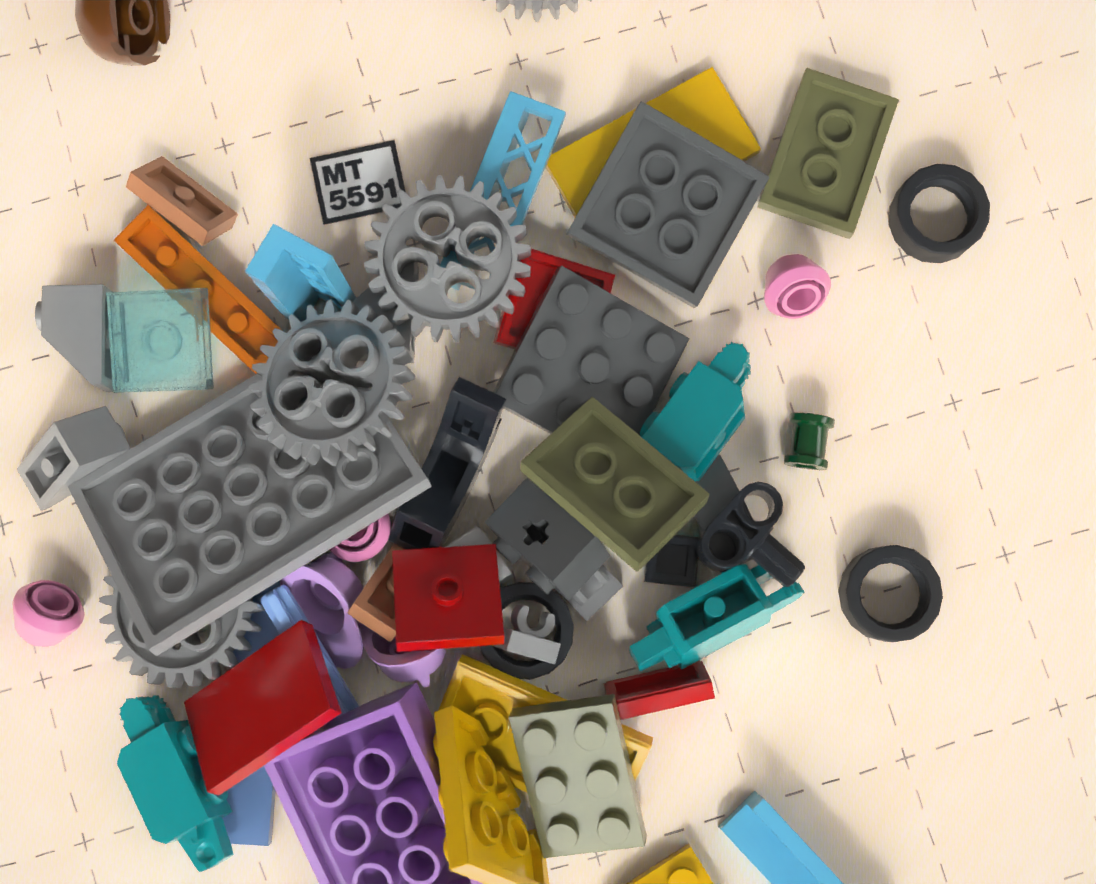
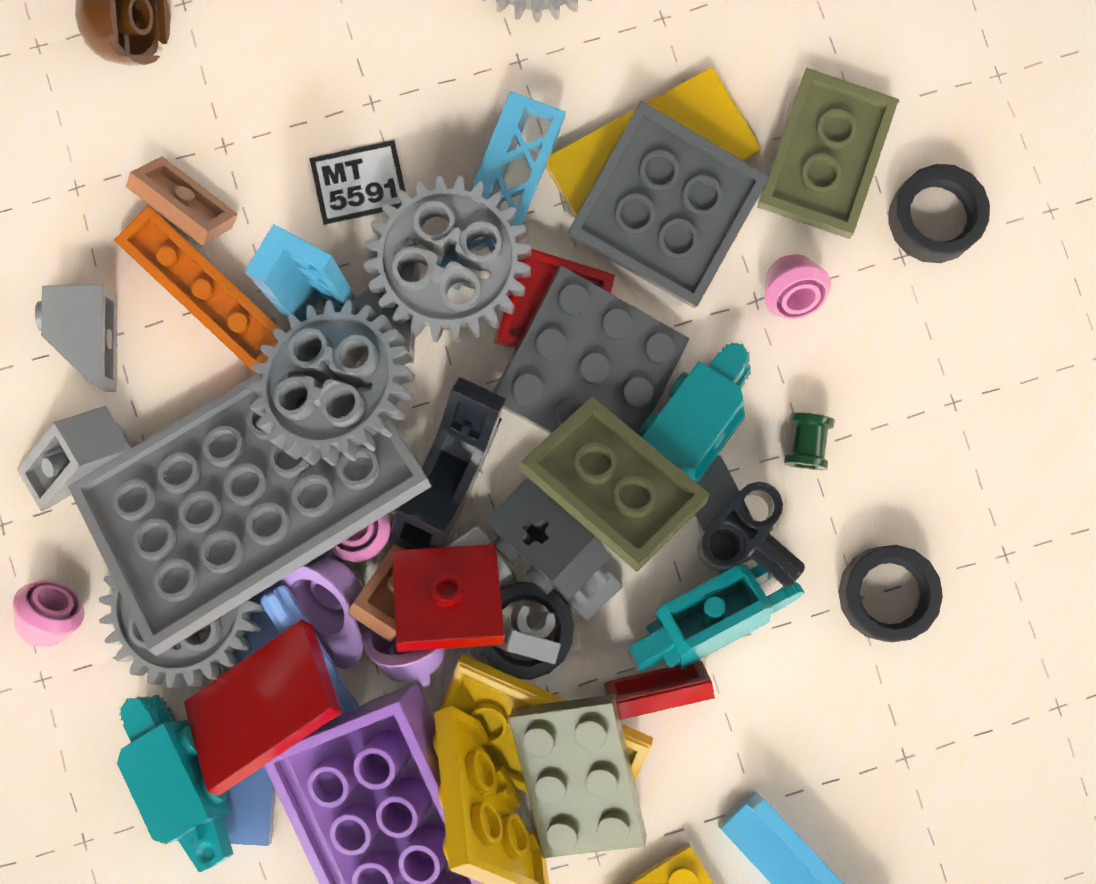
clear light blue tile [106,288,214,393] -> none
black tile [643,534,700,588] -> none

